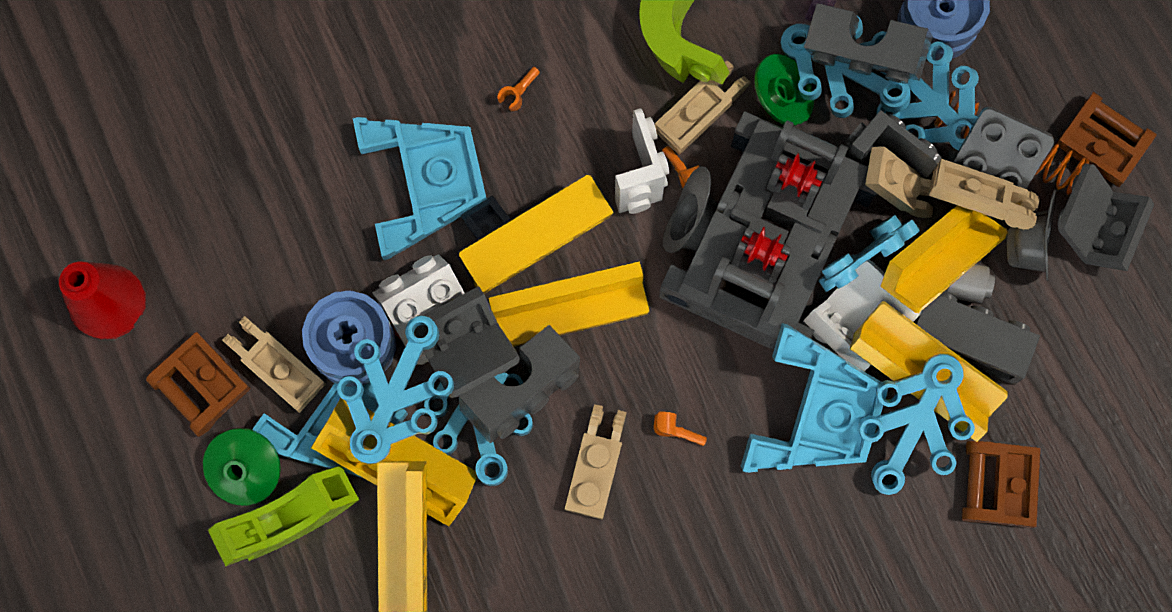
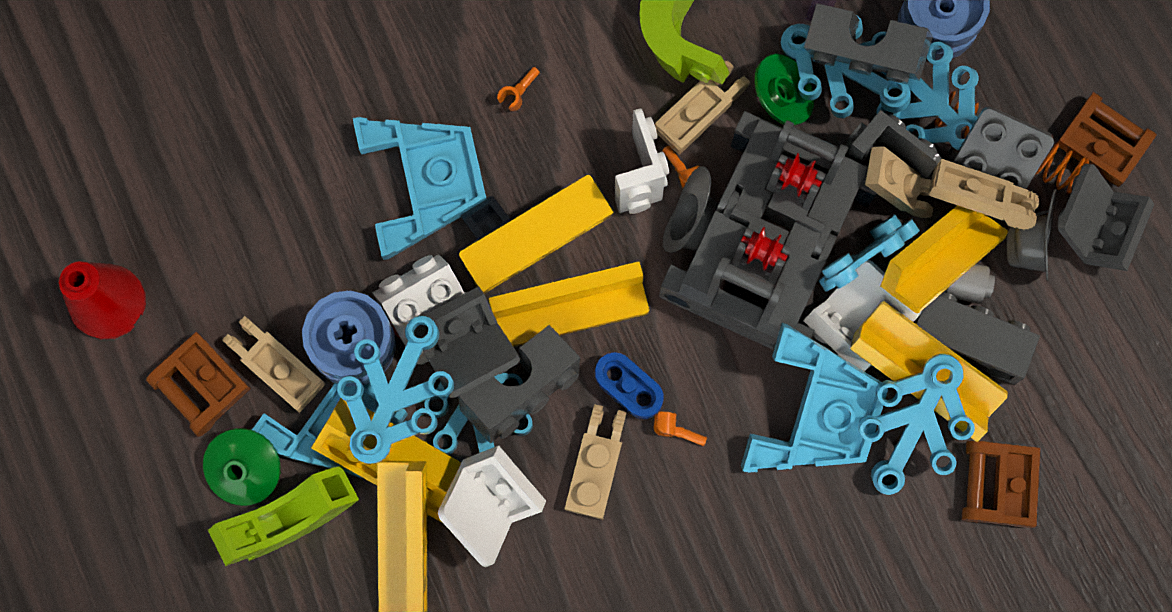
none -> white bracket [438,445,546,567]
none -> blue plate [595,353,664,419]

